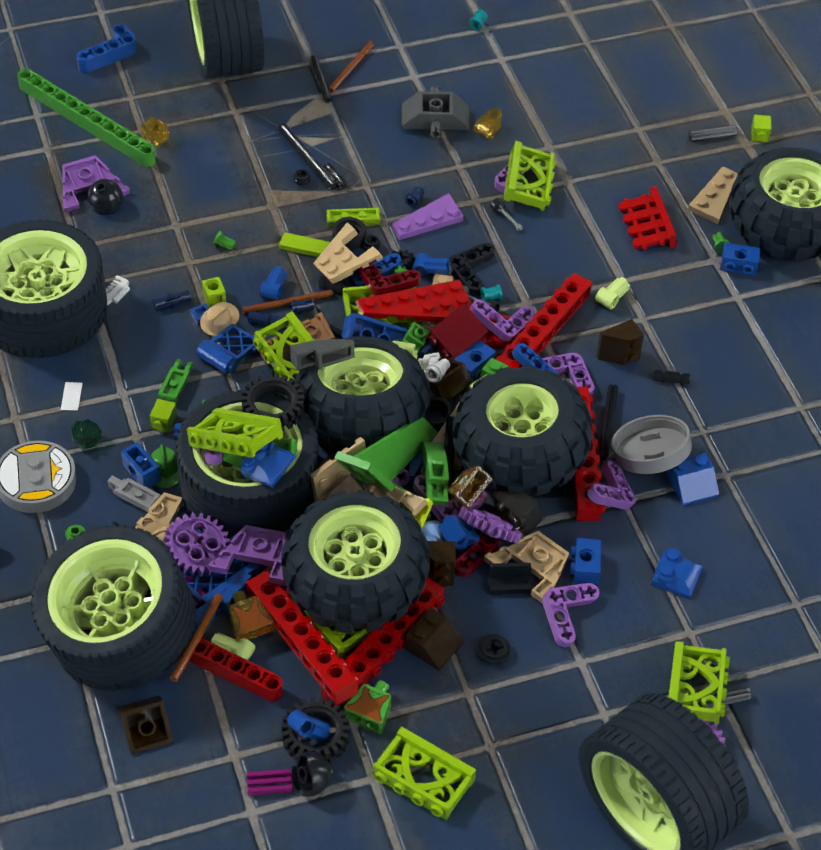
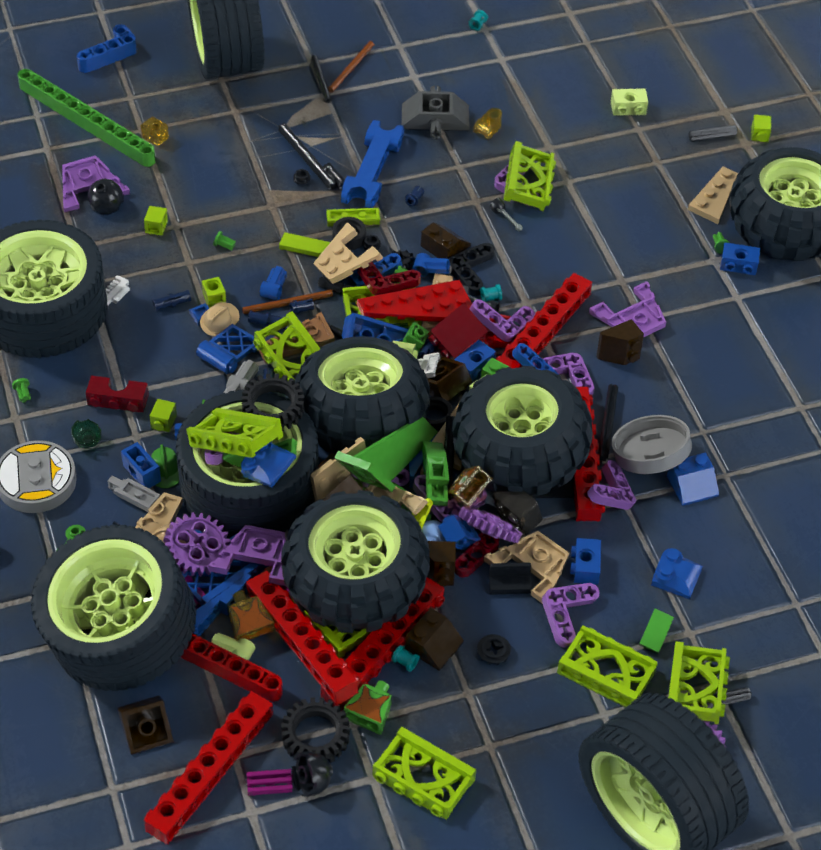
white sticker [61,382,82,411] -> none
bright green hinge [158,359,193,403] -> none
dark orange piece [170,593,223,682] -> none
blue piece [287,710,330,742] -> none
dark grey slope [290,339,355,370] -> none
medium lavender wing [392,193,464,240] -> none
white cone [425,359,450,382] -> none
yellowish green piece [595,277,630,310] -> none
red fence [618,186,677,251] -> none
black axle [653,370,691,384] -> none
none -> bright green piece [12,378,31,403]
none -> dark red arch [86,375,149,413]
none -> lime brick [144,206,168,236]
none -> red brick [144,691,273,845]
none -> light grey piece [223,360,259,394]
none -> blue piece [341,120,404,208]
none -> teal bush [391,645,420,672]
none -> dark brown slope [421,222,471,259]
none -> lime fence [557,626,658,707]
none -> medium lavender wing [589,281,666,337]
none -> yellowish green brick [611,89,648,115]
none -> bright green slope [639,608,674,654]

